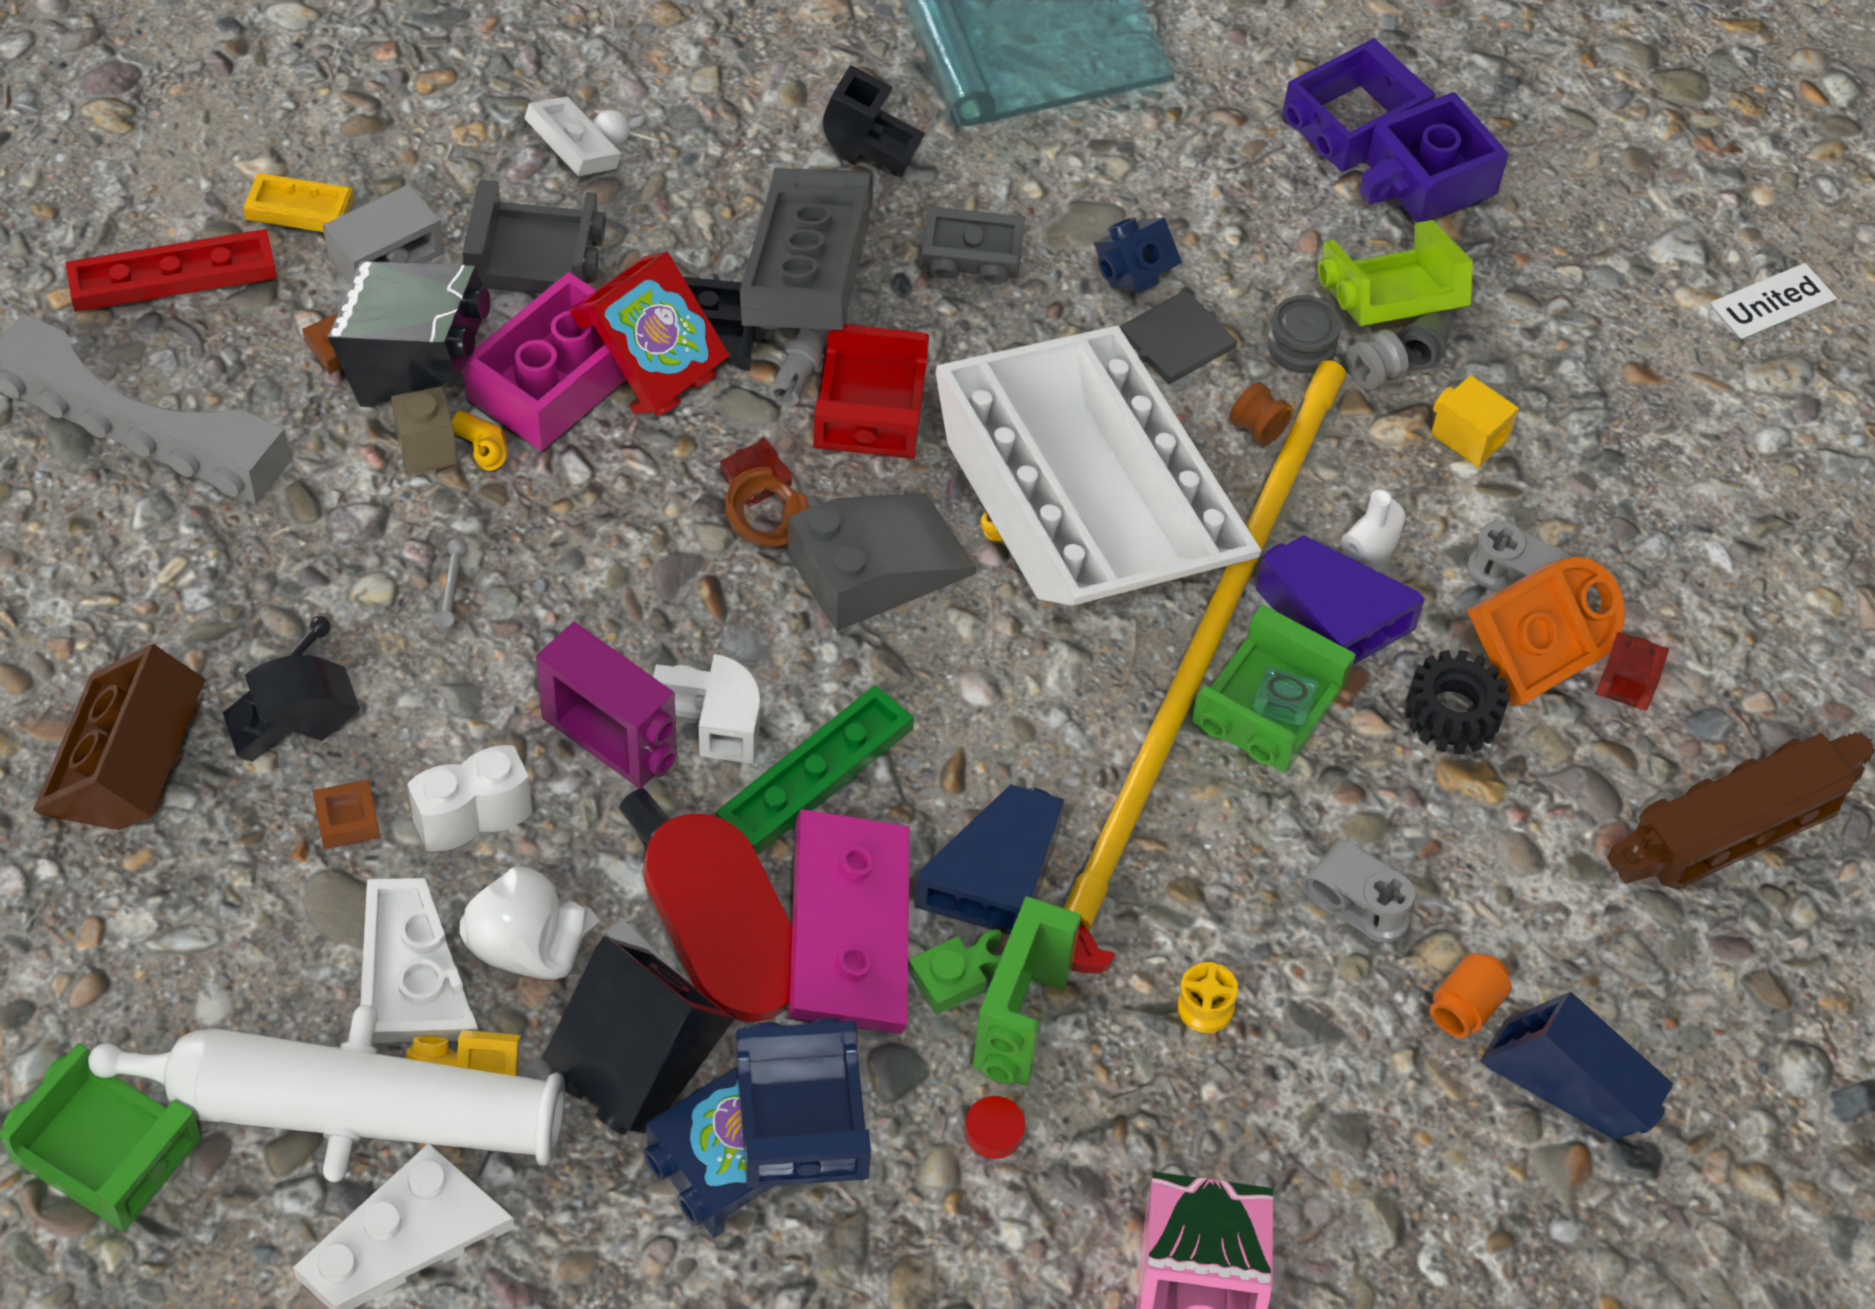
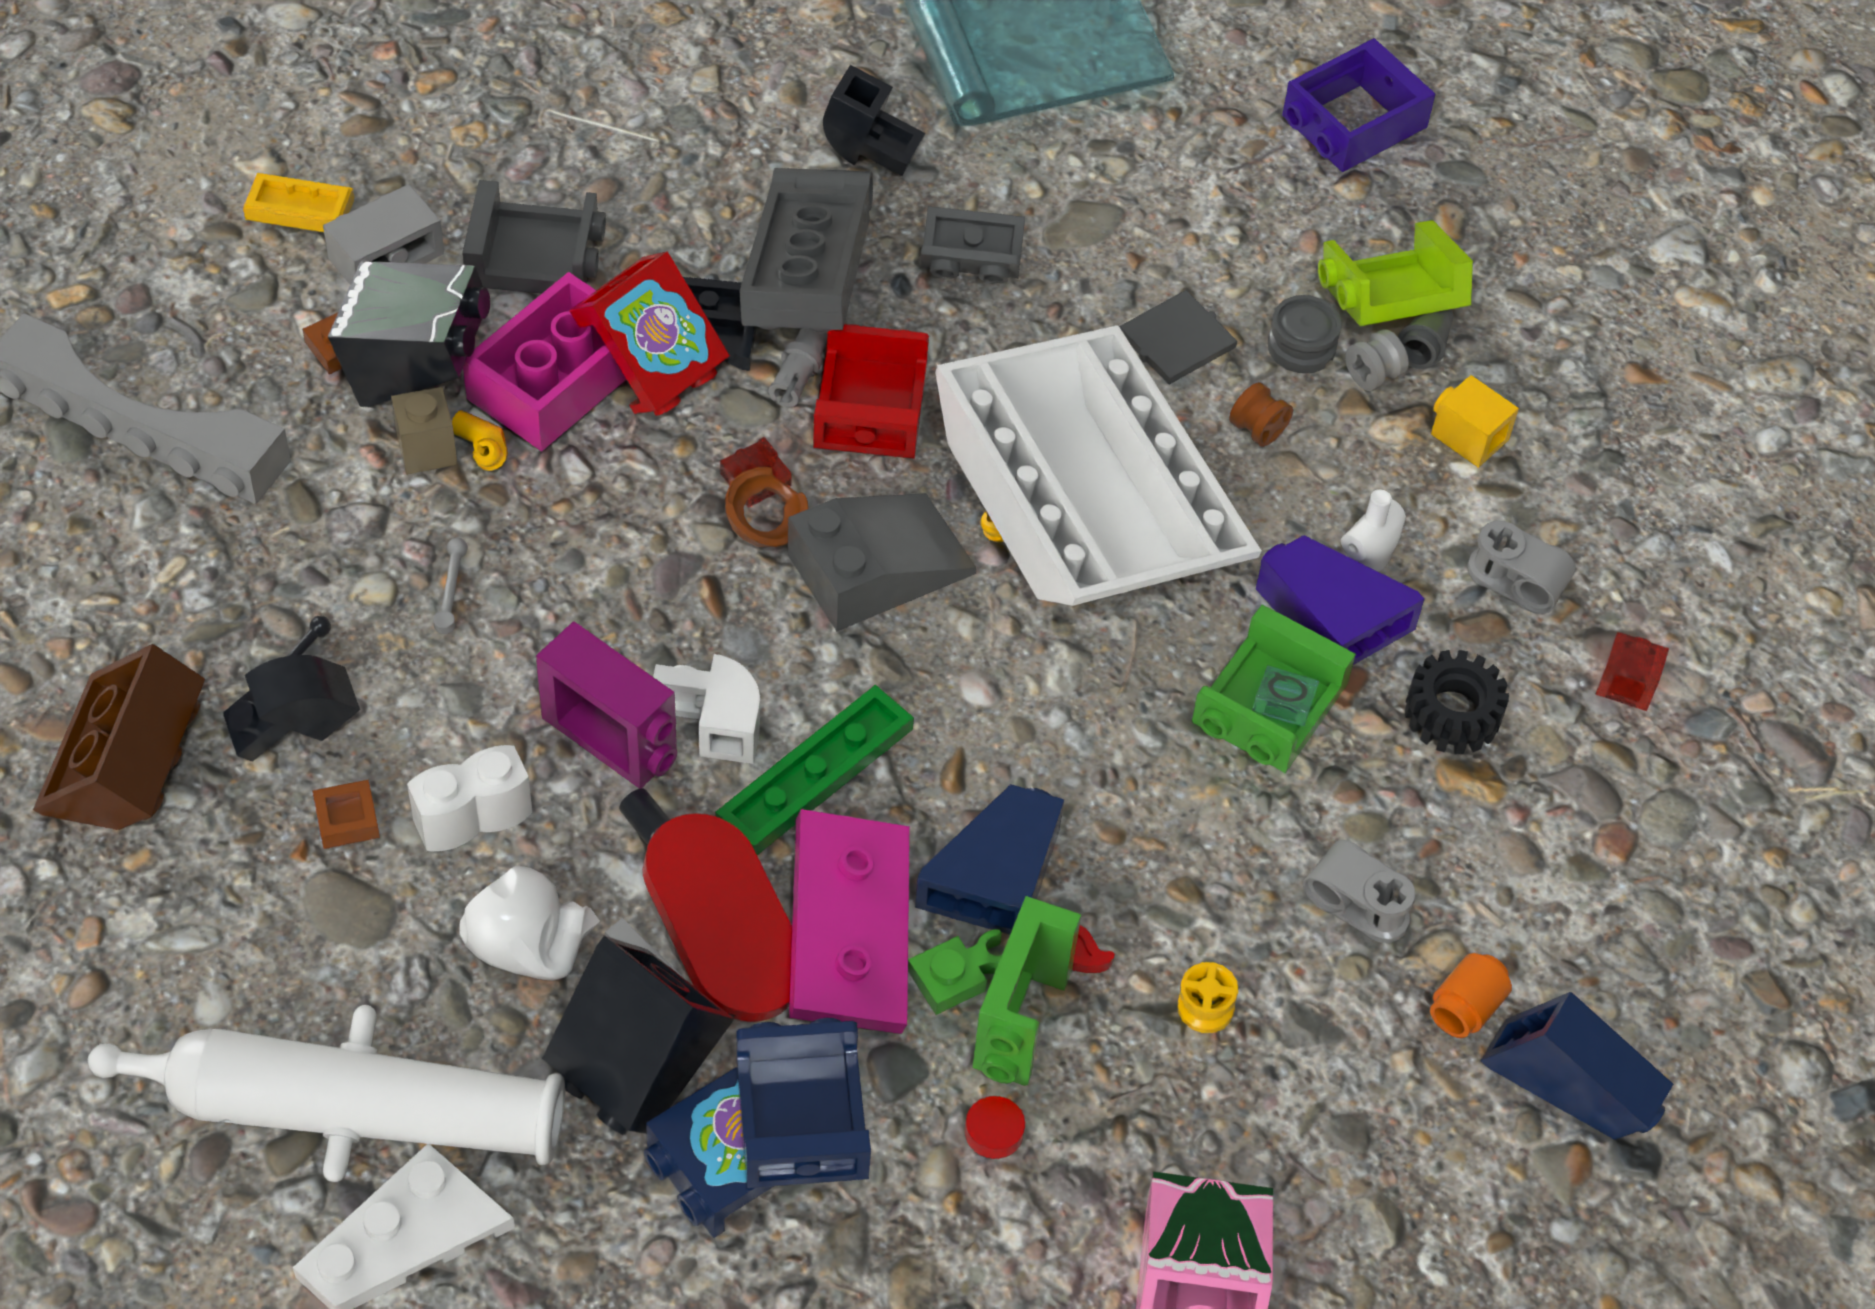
bright green panel [0,1043,202,1232] -> none
red plate [65,229,277,312] -> none
white wing [360,878,478,1043] -> none
yellow plate [406,1030,521,1076] -> none
white plate [524,96,630,176] -> none
yellow piece [1063,360,1346,931] -> none
dark blue brick [1094,217,1182,293] -> none
dark purple hinge [1359,92,1509,223] -> none
orange plate [1467,557,1625,706] -> none
reddish brown hinge [1607,732,1875,890] -> none
white sticker [1709,263,1838,339] -> none

